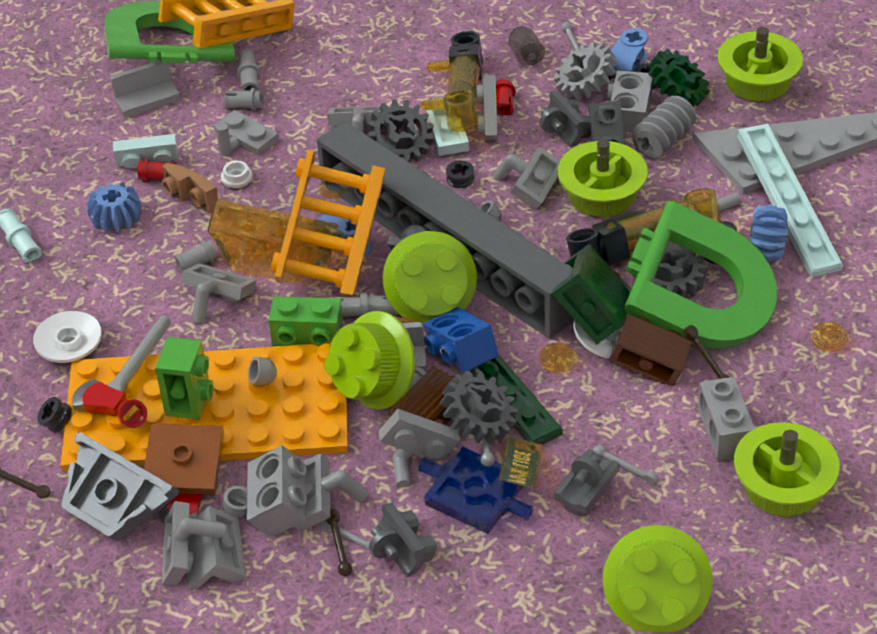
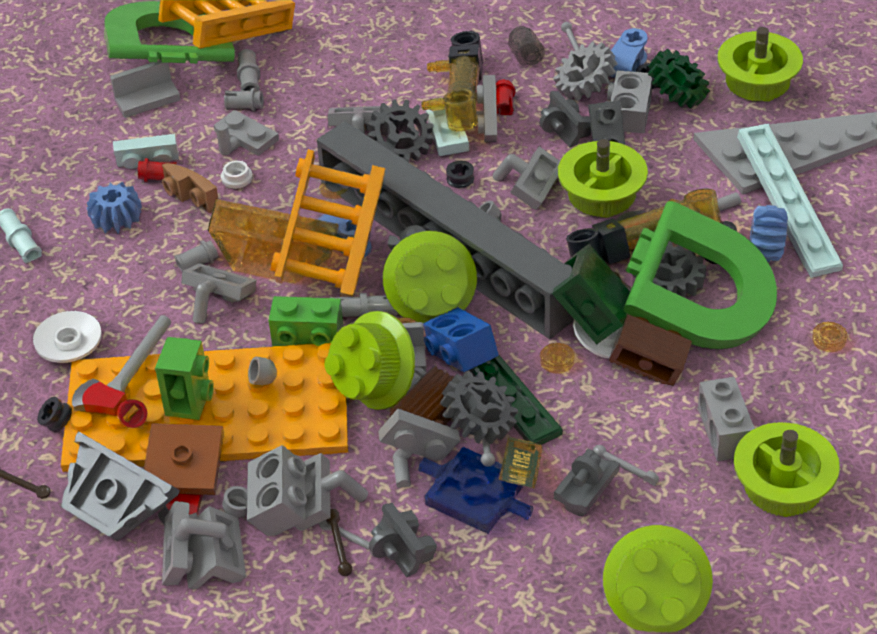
light grey piece [632,96,697,160] -> none
dark brown hinge [683,325,729,379] -> none

